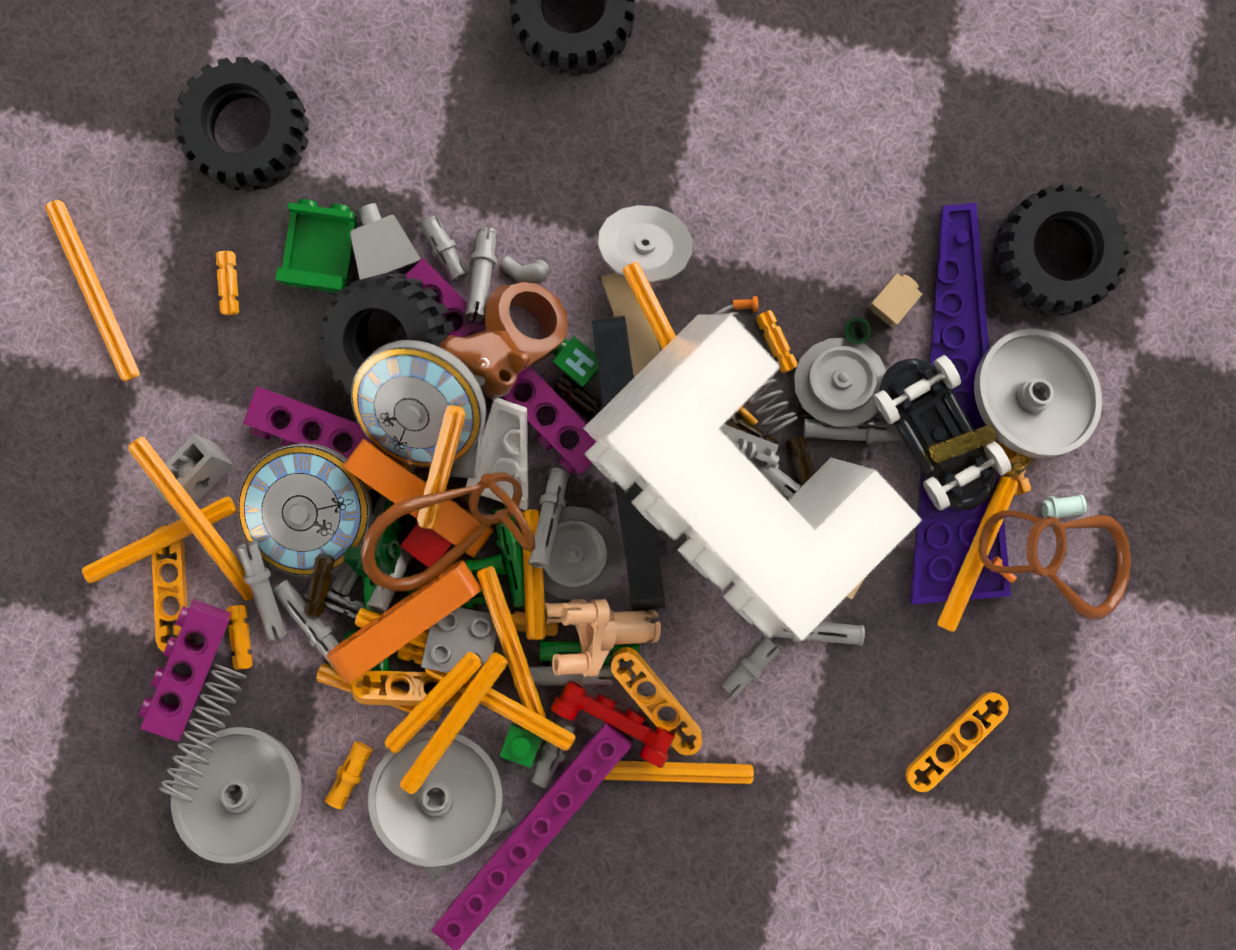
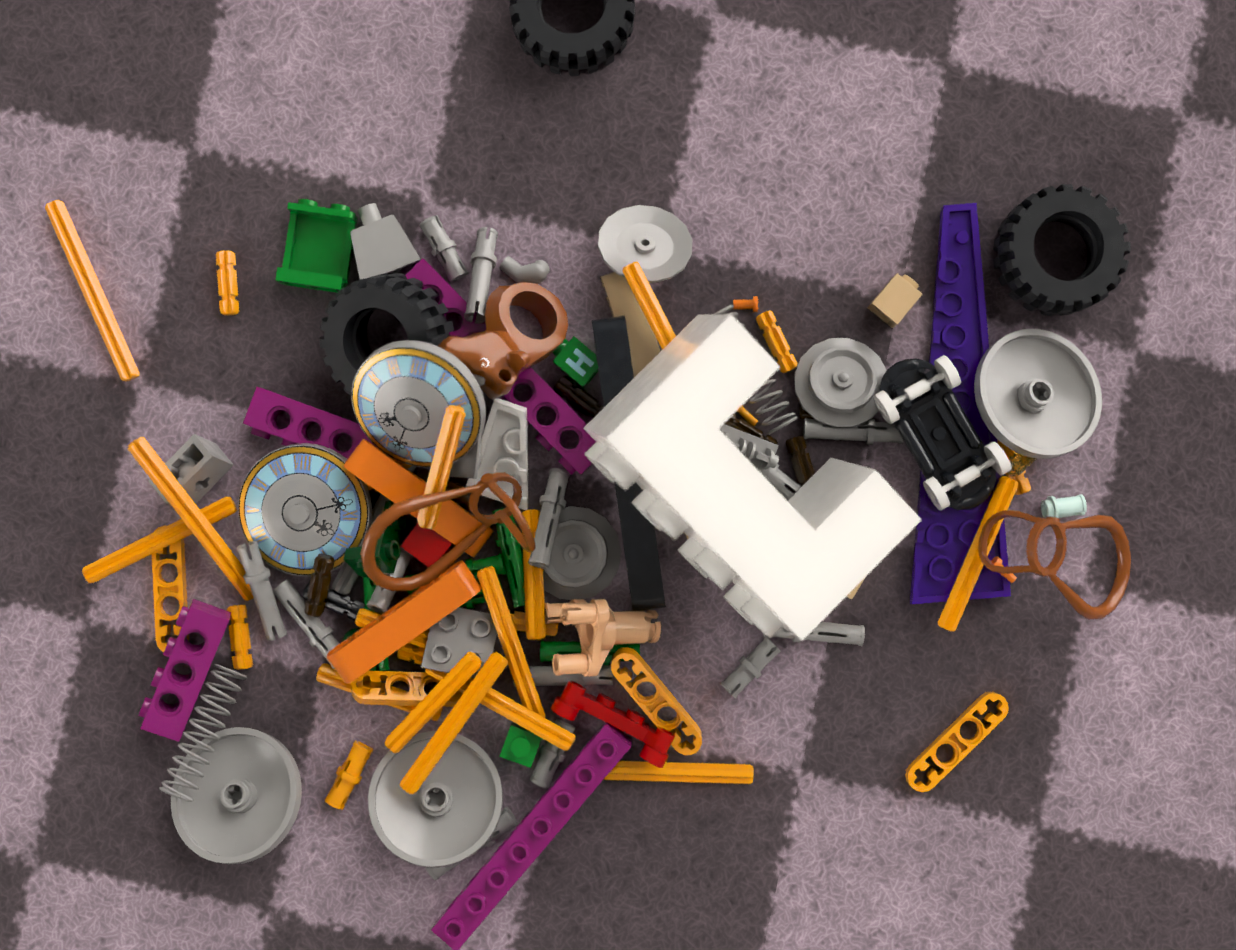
black tyre [174,57,309,192] -> none
dark green hinge [844,318,872,344] -> none
clear yellow axle [930,425,996,463] -> none

